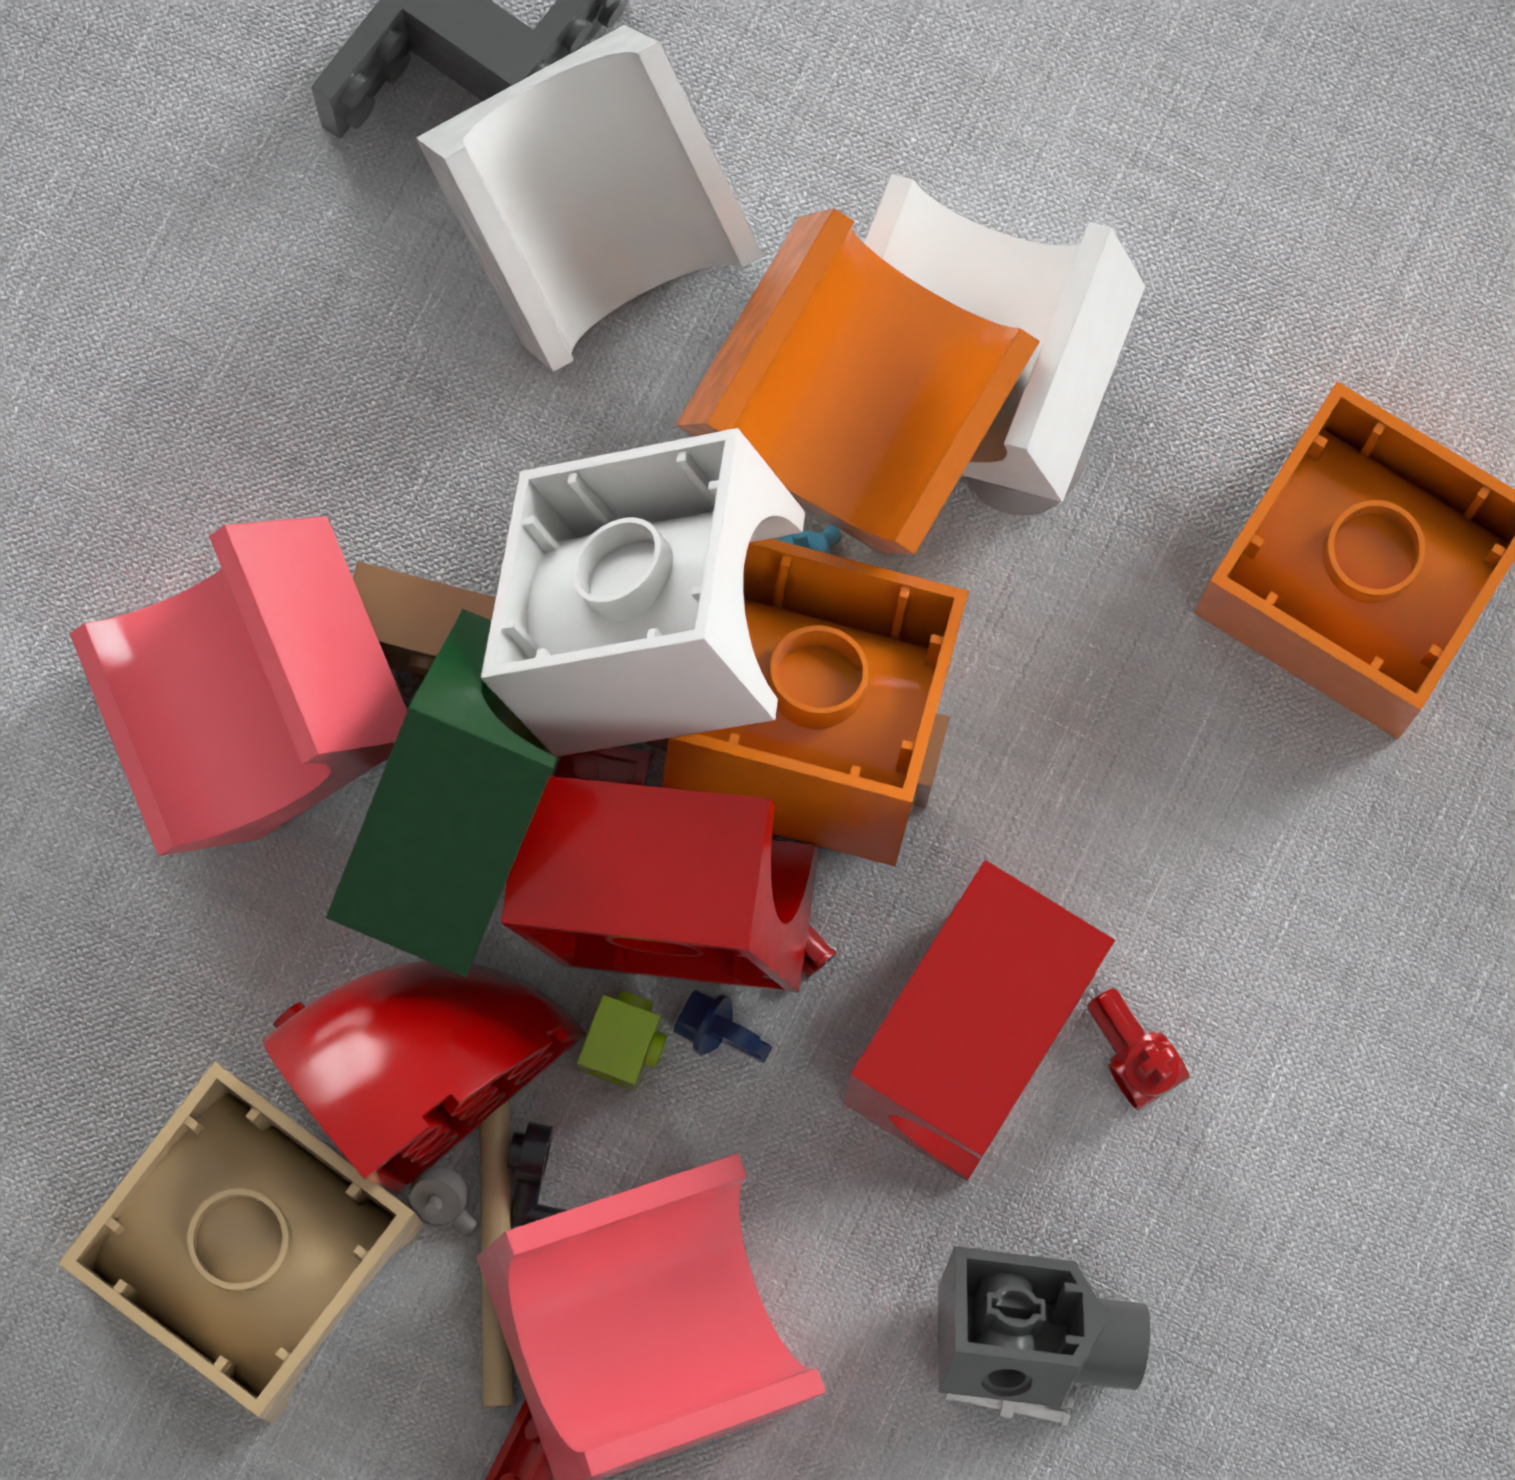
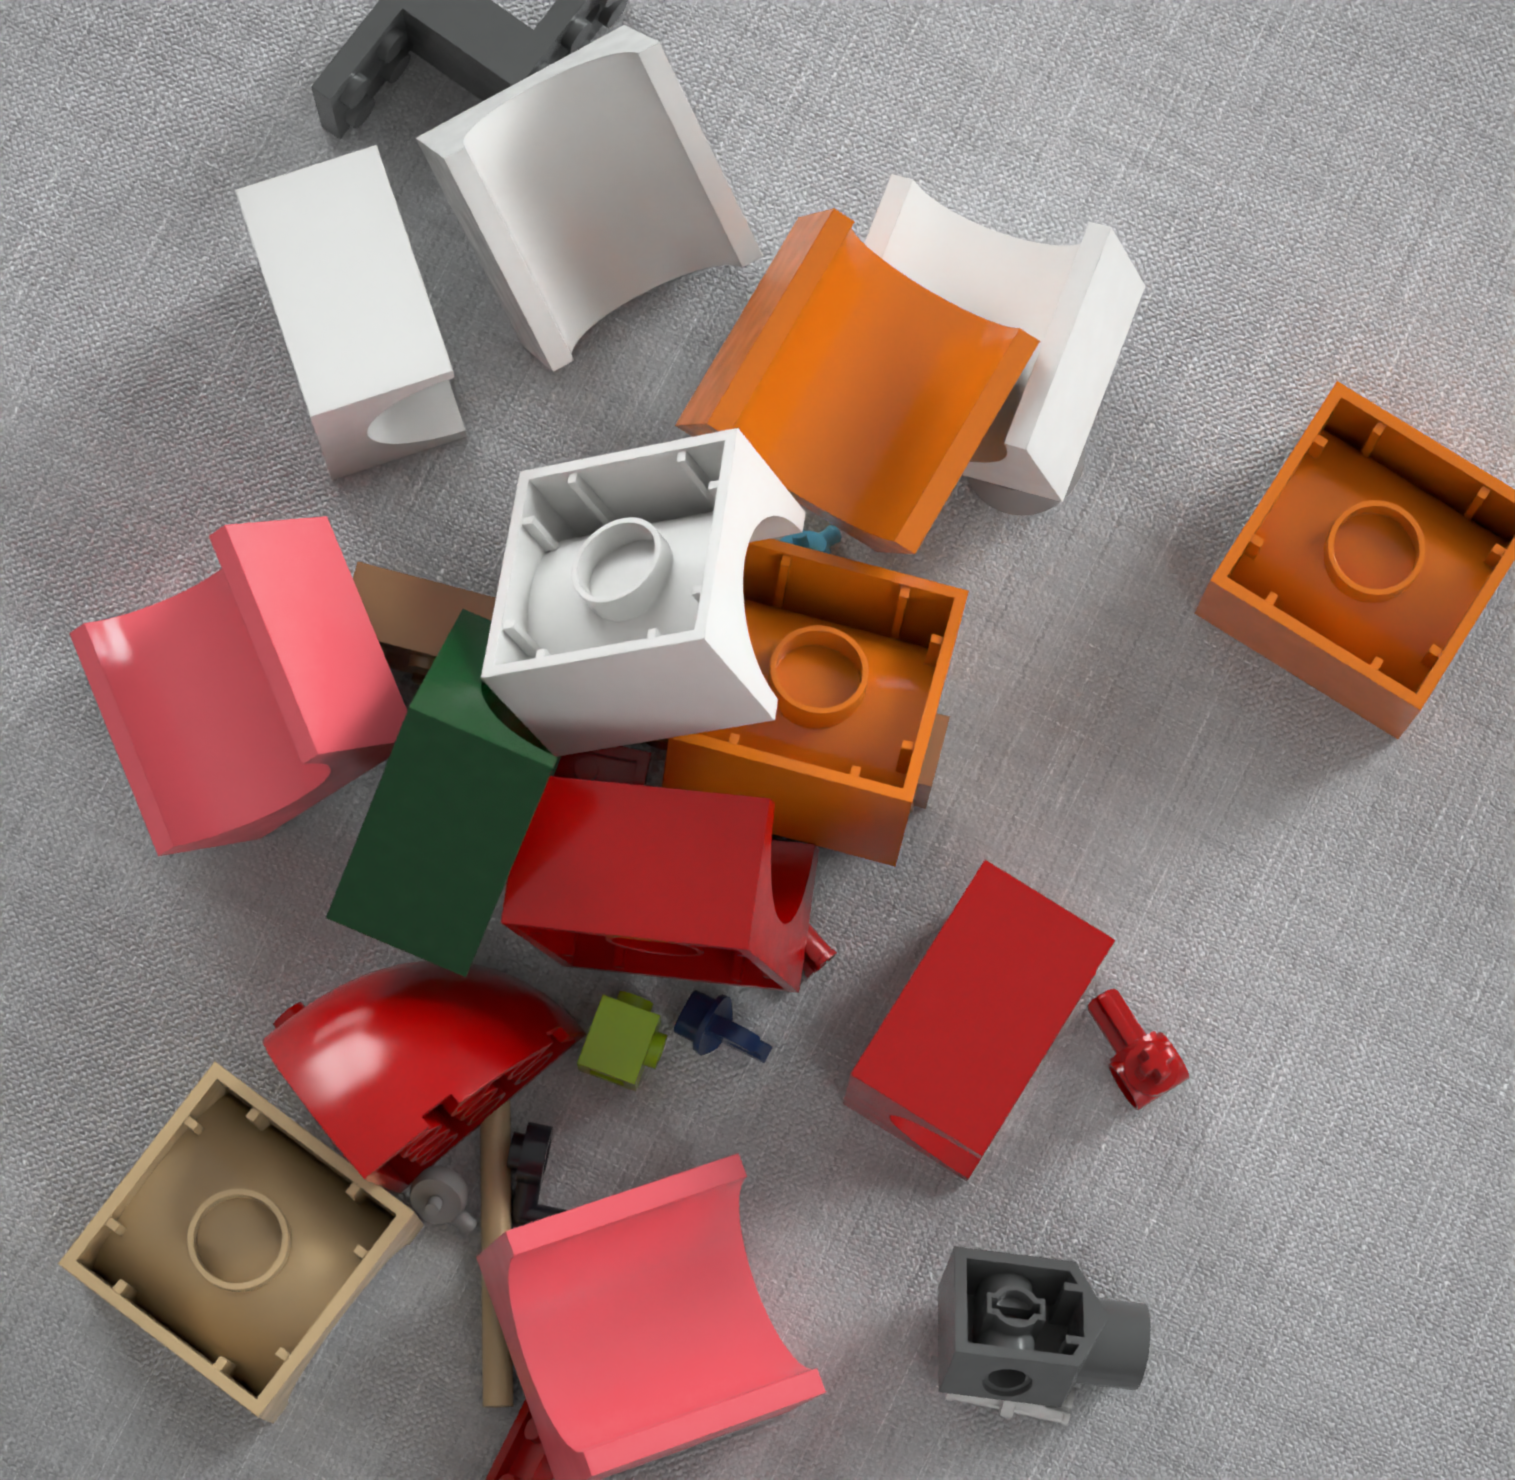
none -> white piece [235,145,467,480]

